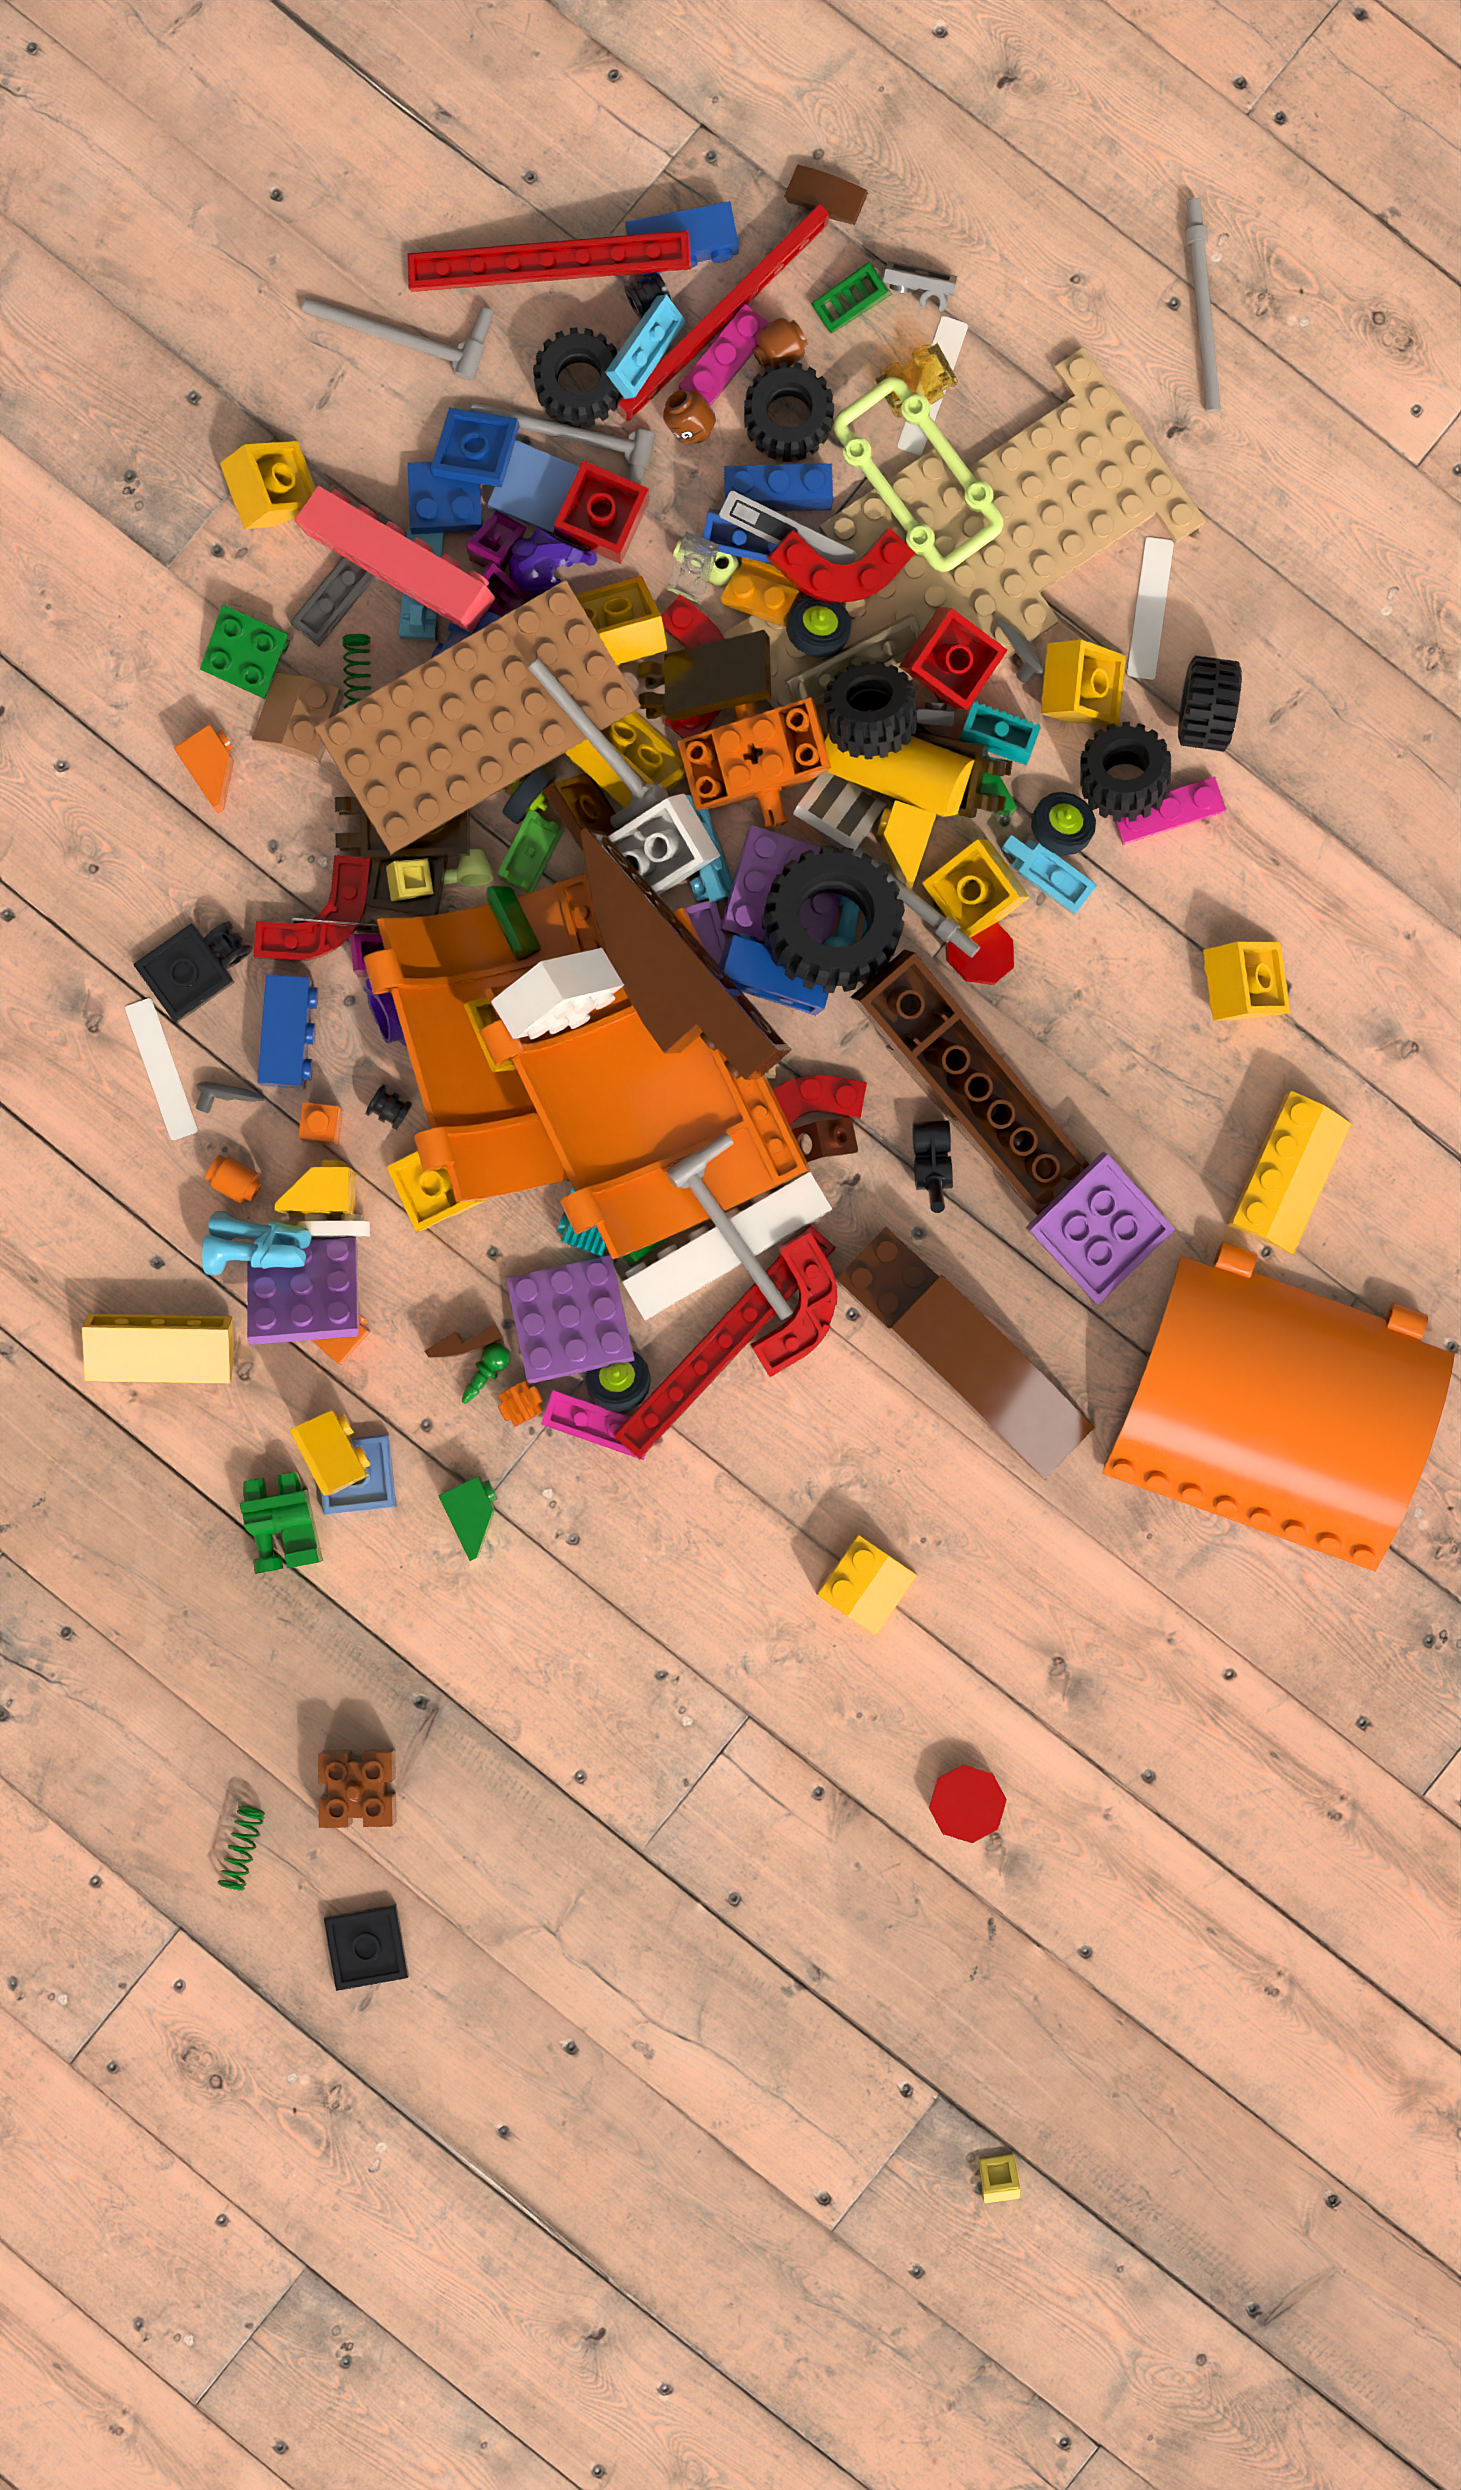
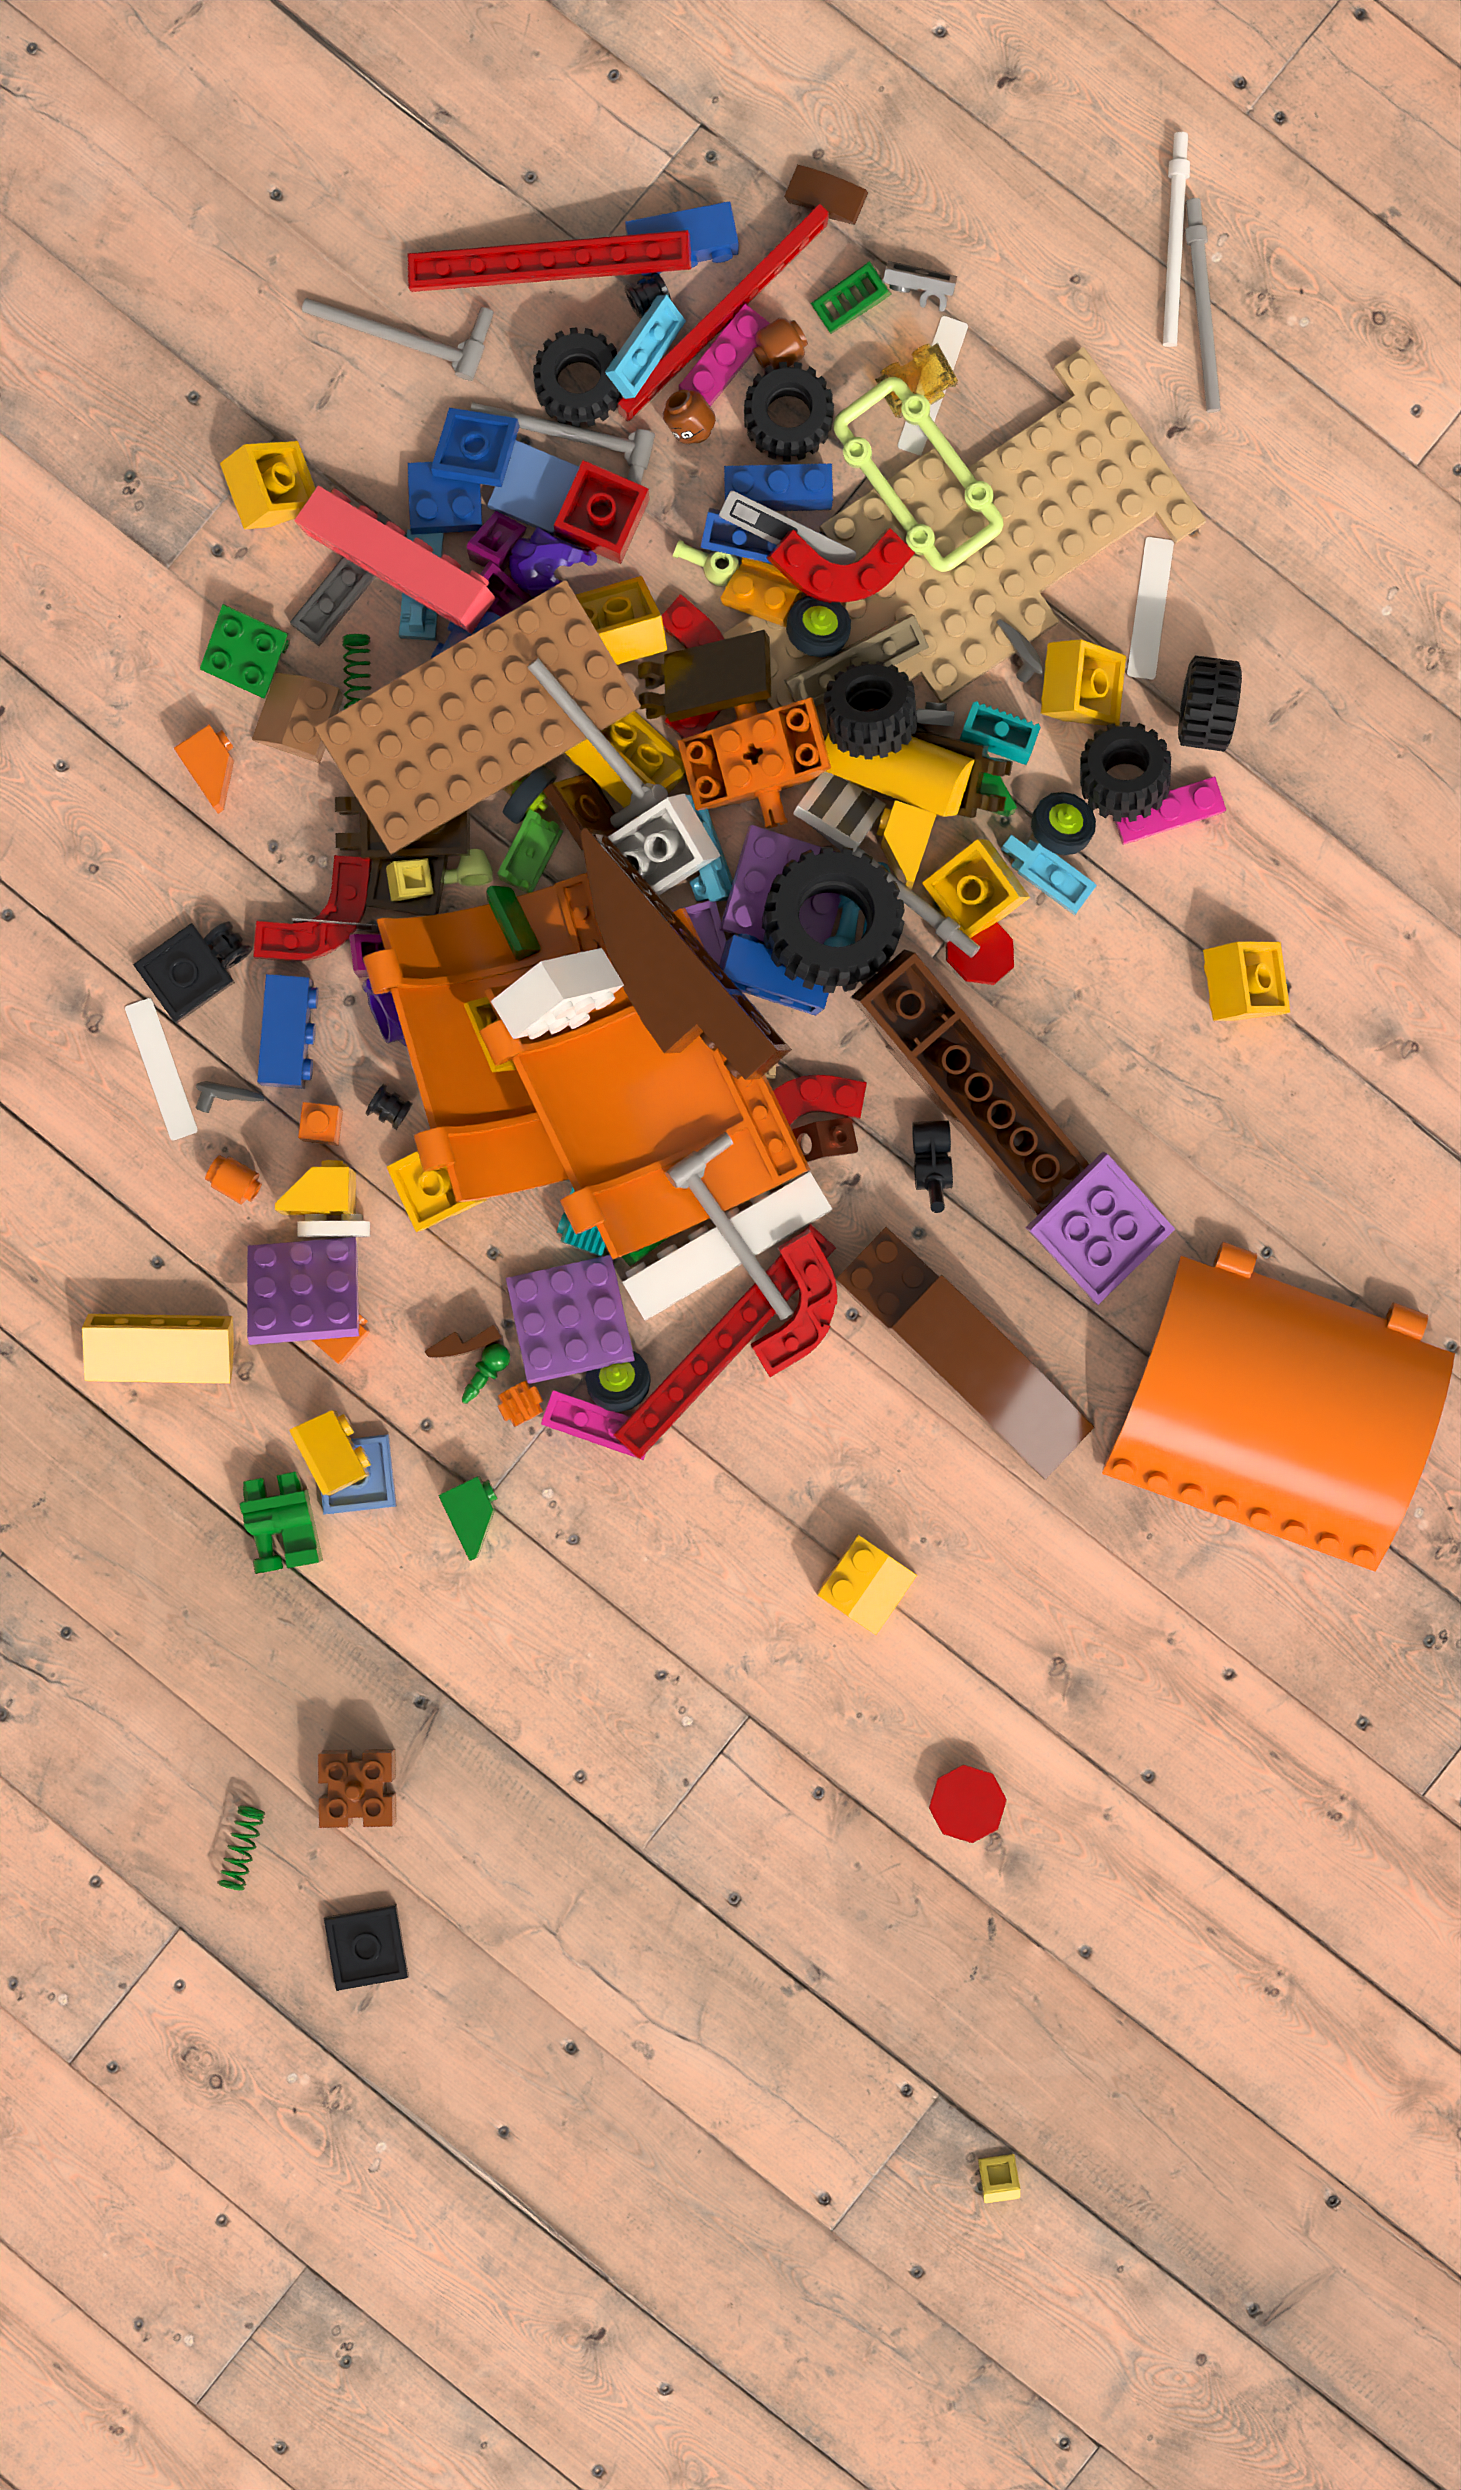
medium azure piece [202,1211,311,1275] -> none
clear plate [667,531,720,603] -> none
red brick [899,607,1008,710] -> none
yellow slope [1227,1091,1351,1255] -> none
none -> white bar [1163,132,1190,347]

